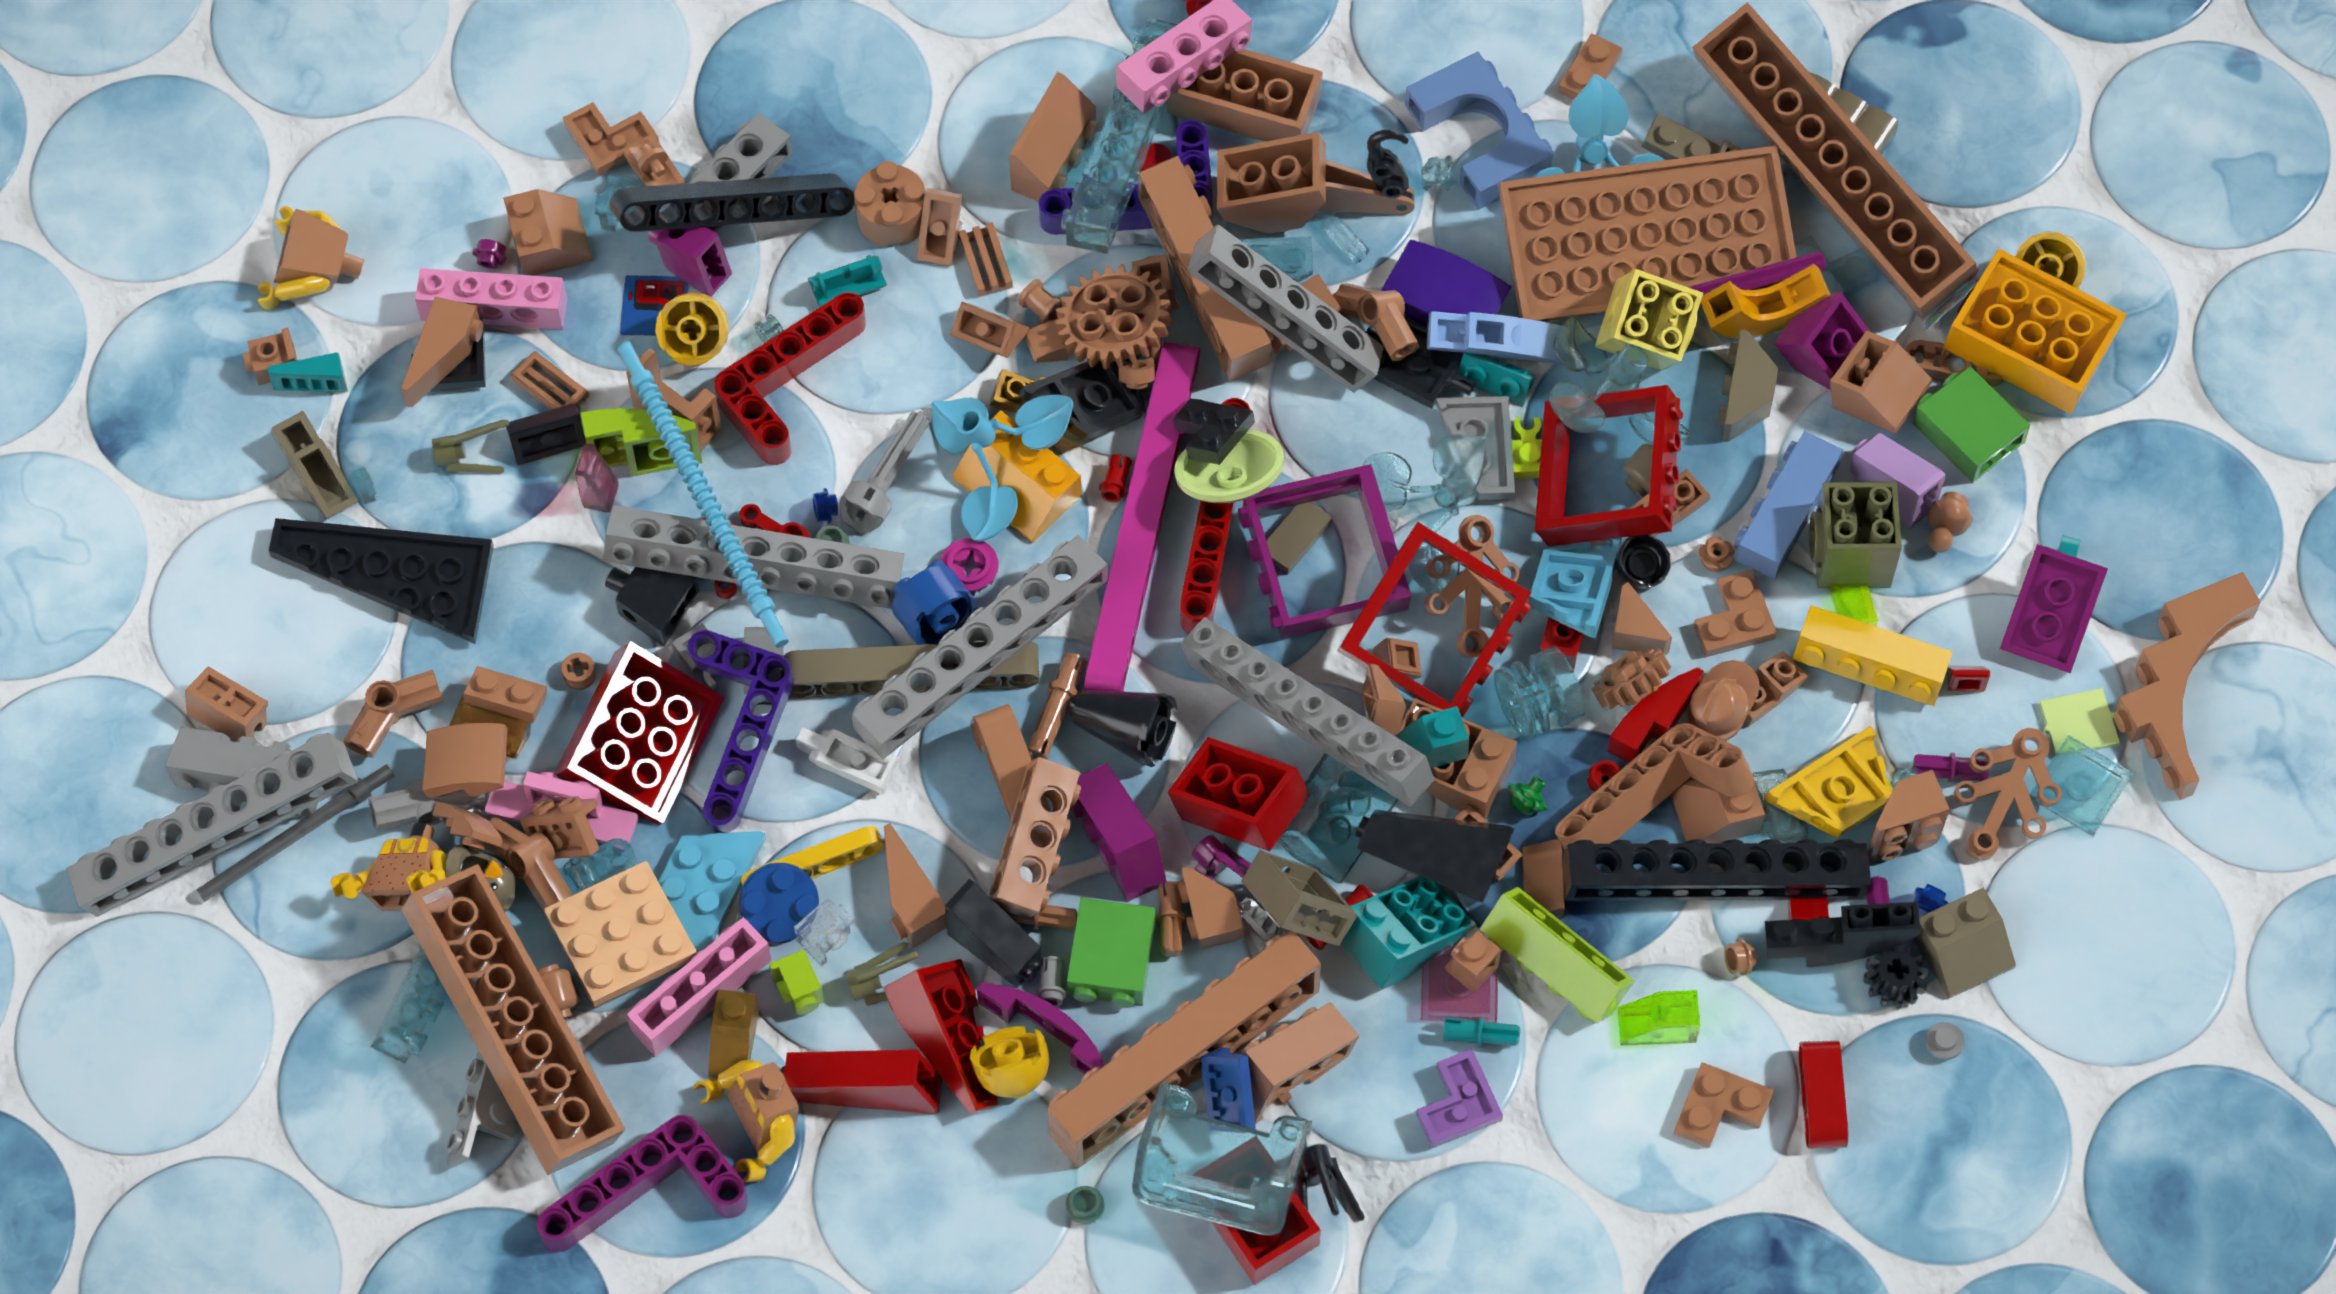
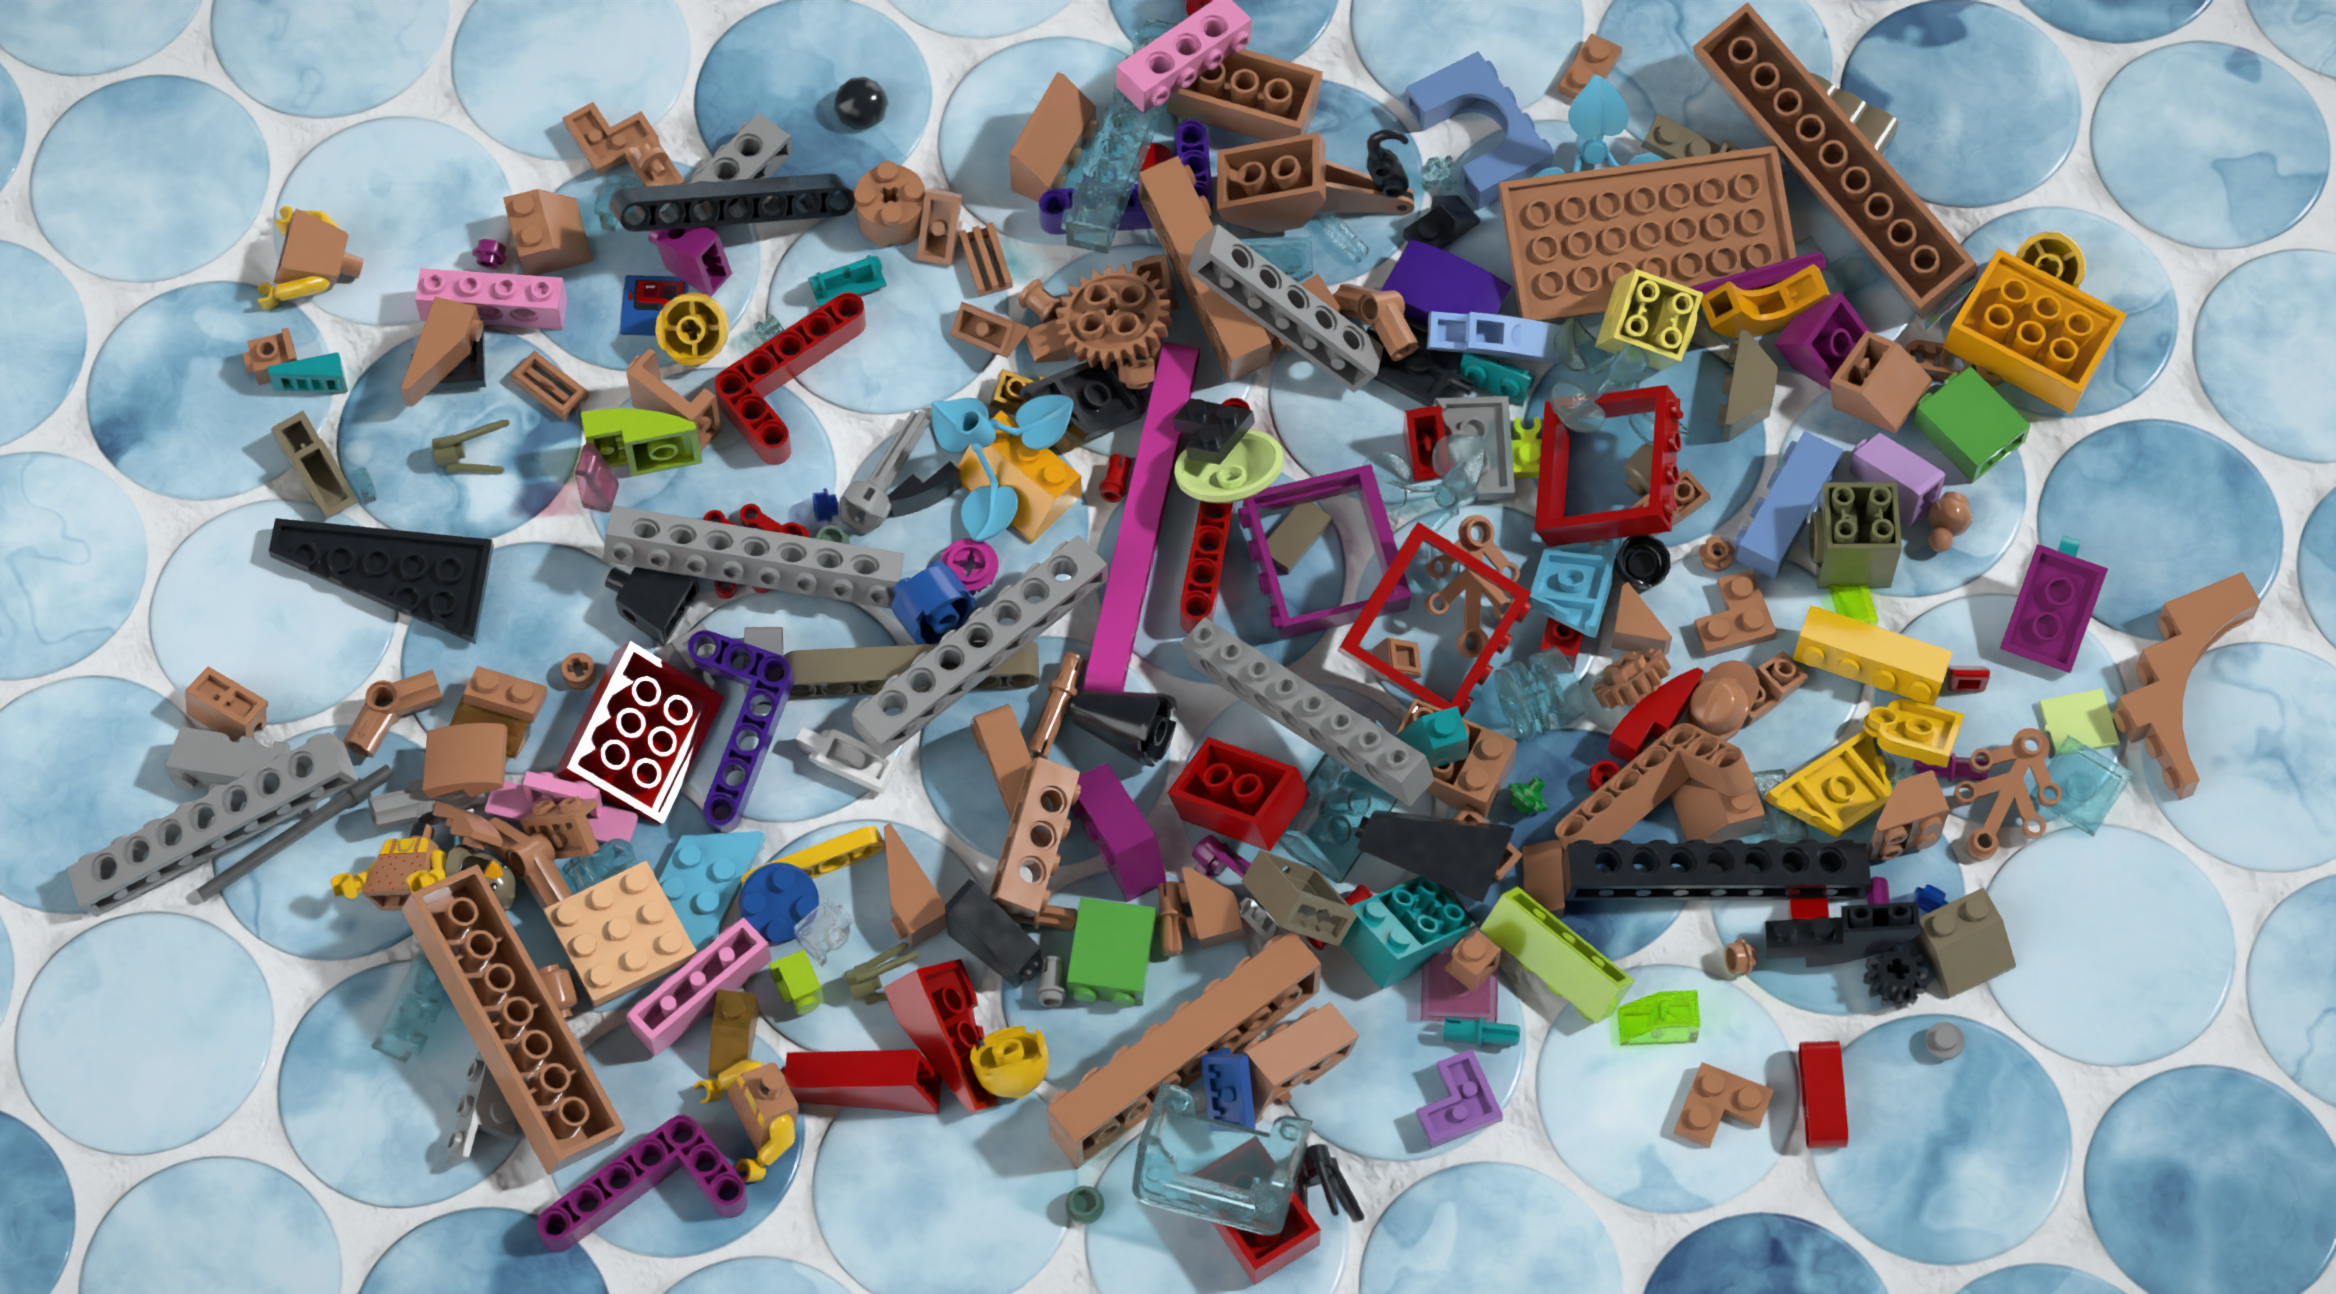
black slope [506,404,587,465] -> none
medium azure hose [617,342,789,648] -> none
magenta slope [977,983,1105,1075] -> none
nougat slope [1361,664,1406,735] -> none
none -> black hair [834,77,889,130]
none -> black slope [887,461,961,518]
none -> black slope [1403,195,1481,249]
none -> red slope [1403,405,1450,482]
none -> yellow plate [1863,699,1964,768]

